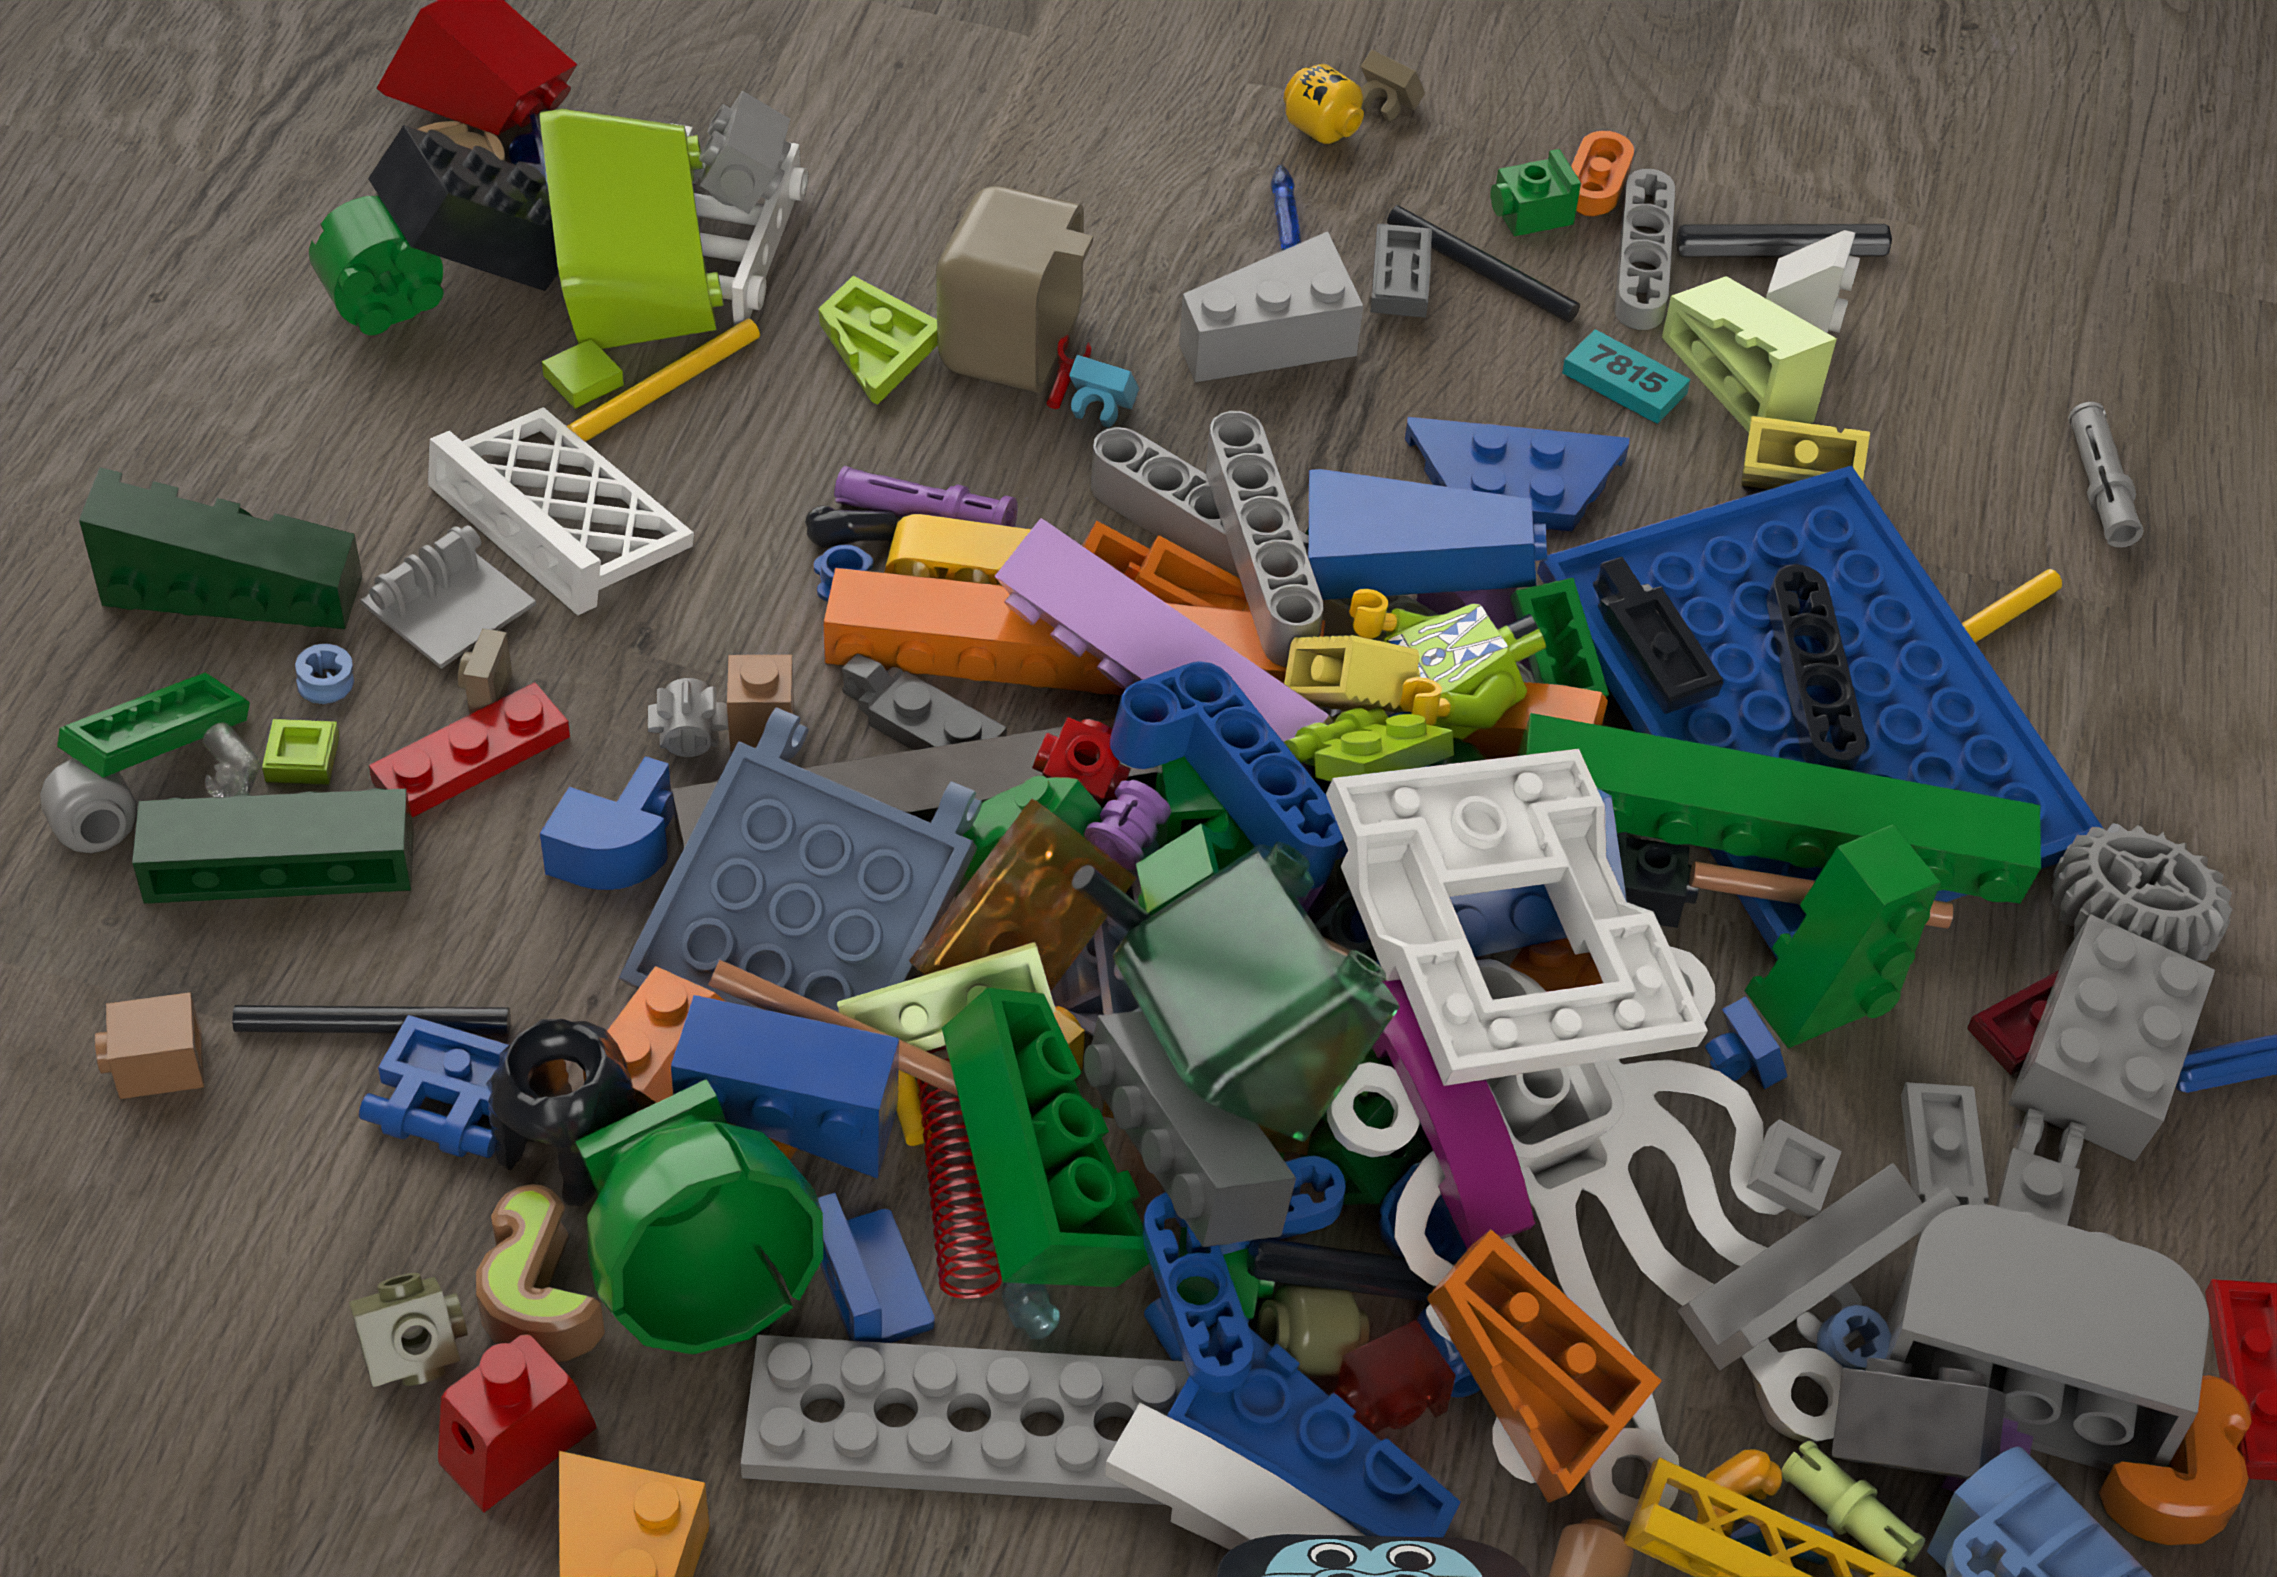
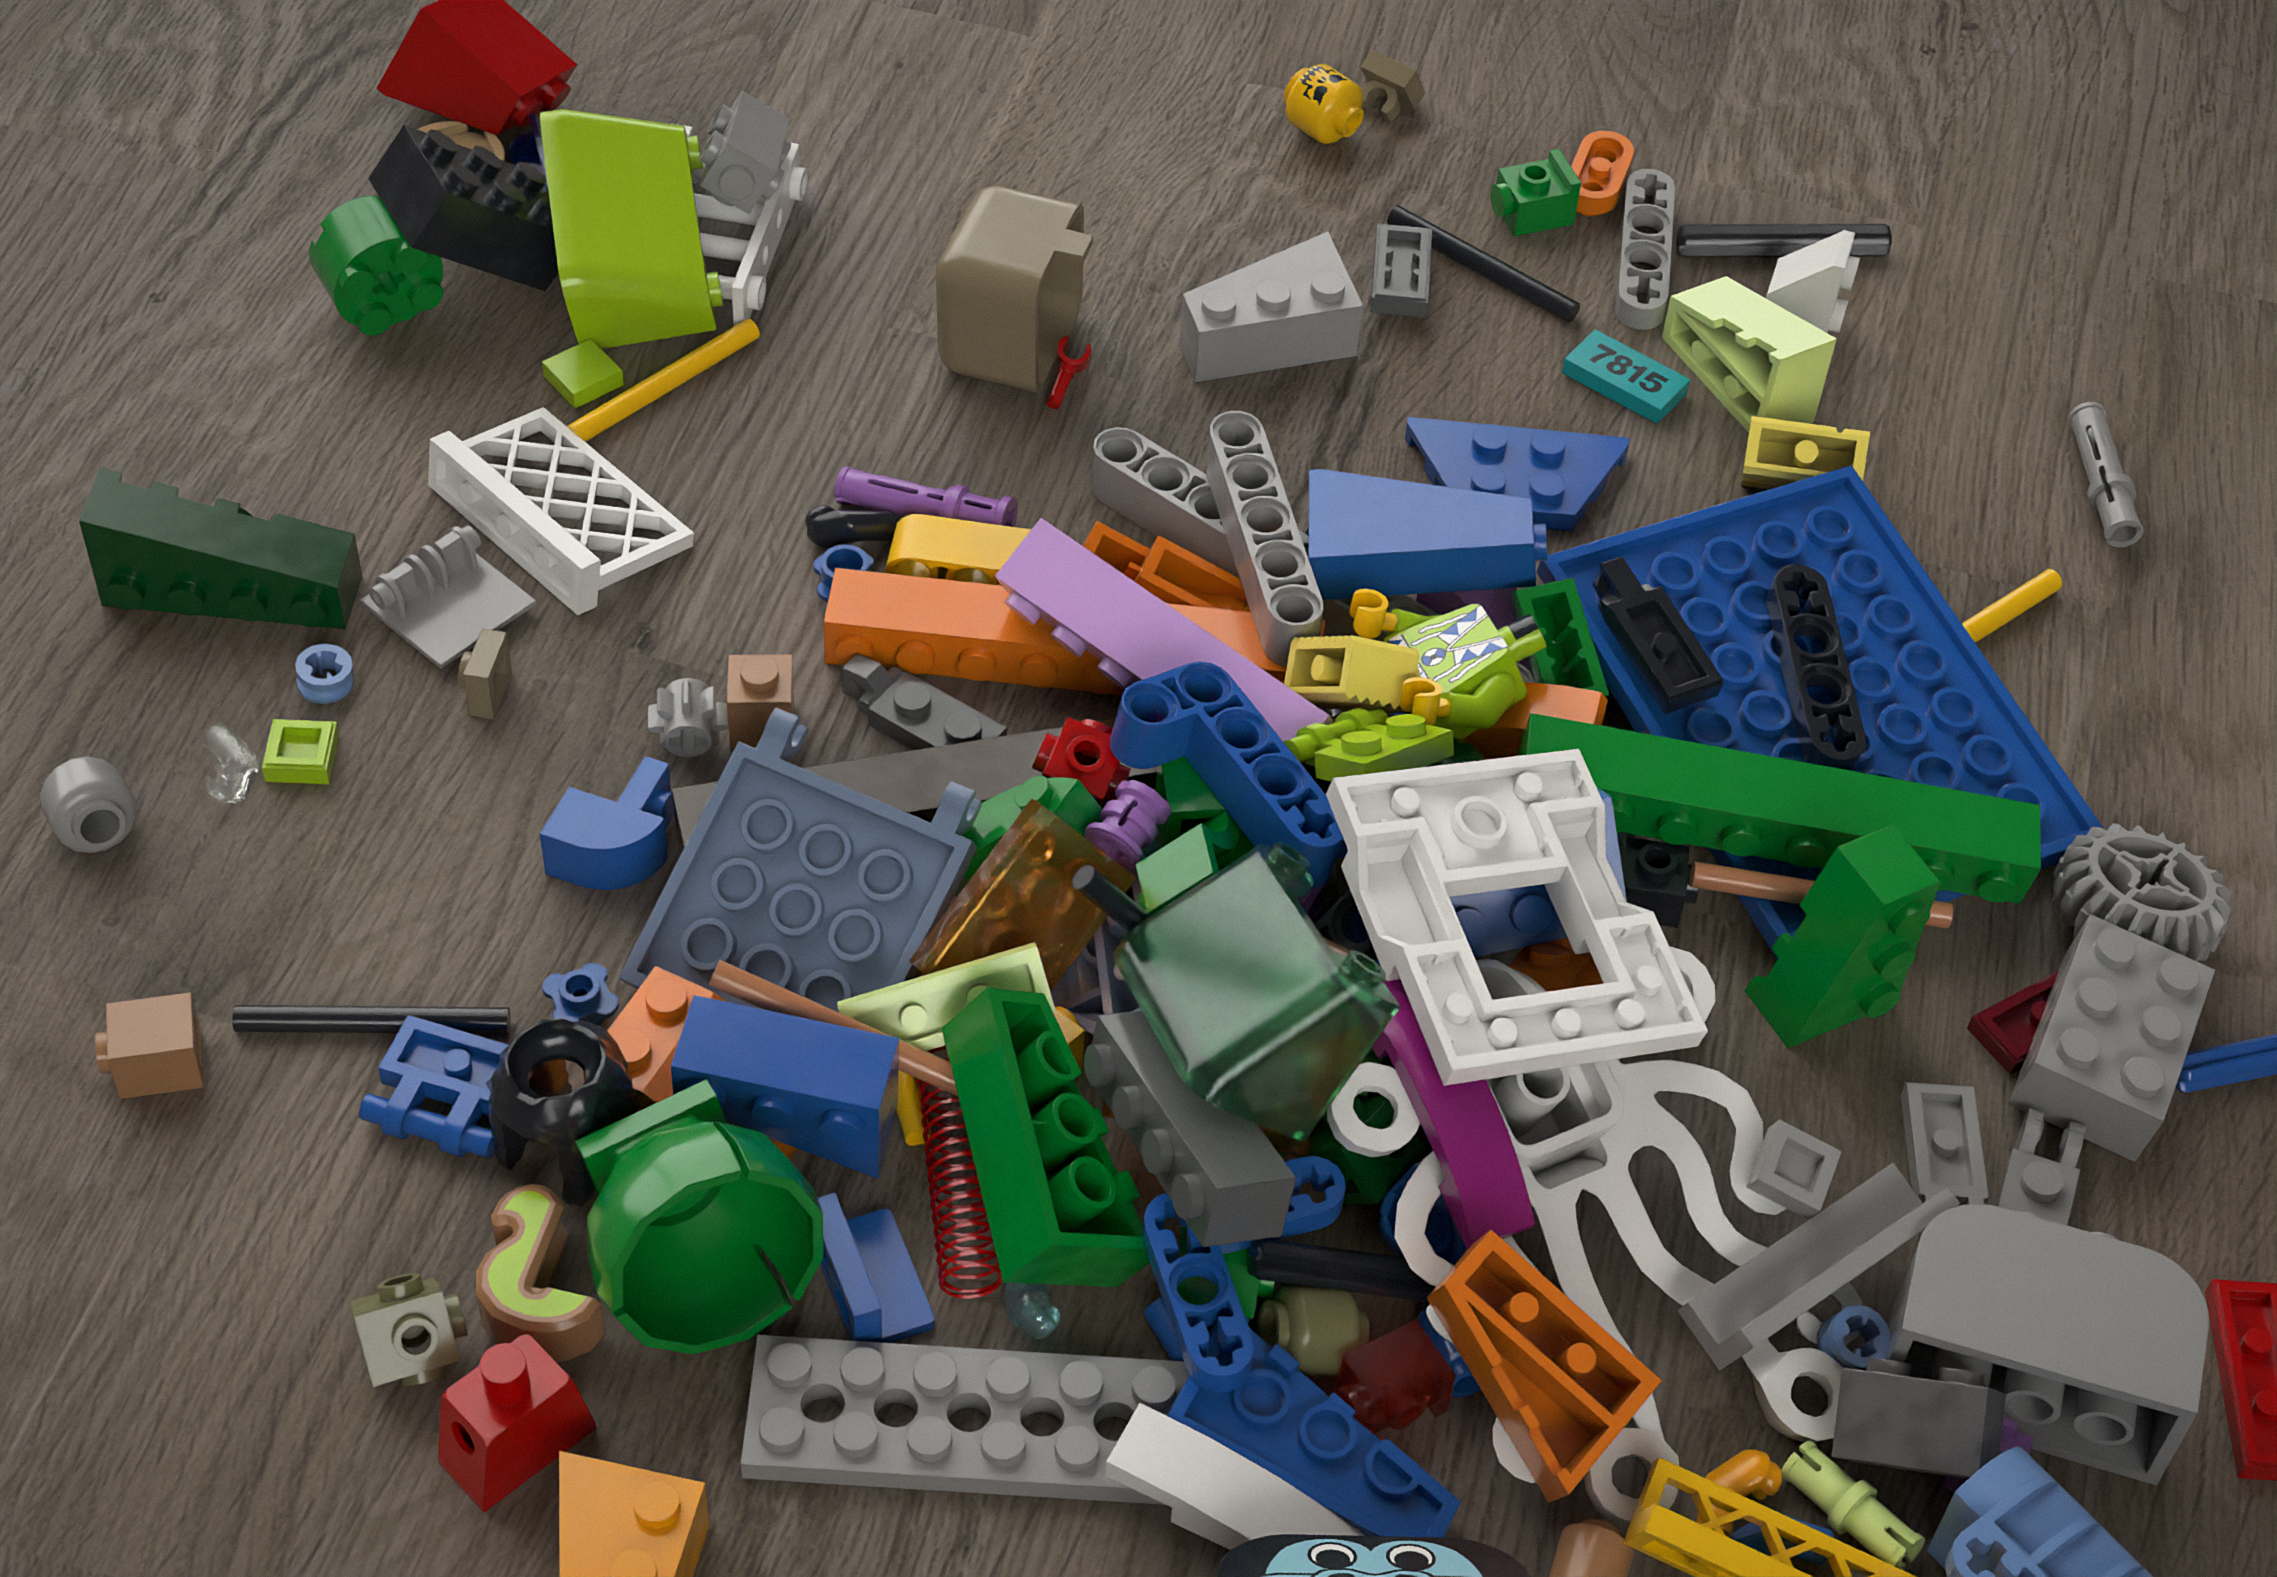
green plate [57,672,250,778] -> none
brick [132,788,414,904] -> none
plate [369,682,570,818] -> none
lime wing [818,275,938,405] -> none
medium azure tile [1069,355,1139,428] -> none
clear blue piece [1270,165,1302,251] -> none
blue tile [1705,996,1788,1089] -> none
orange animal [2099,1375,2251,1545] -> none
none -> blue plate [542,963,619,1026]

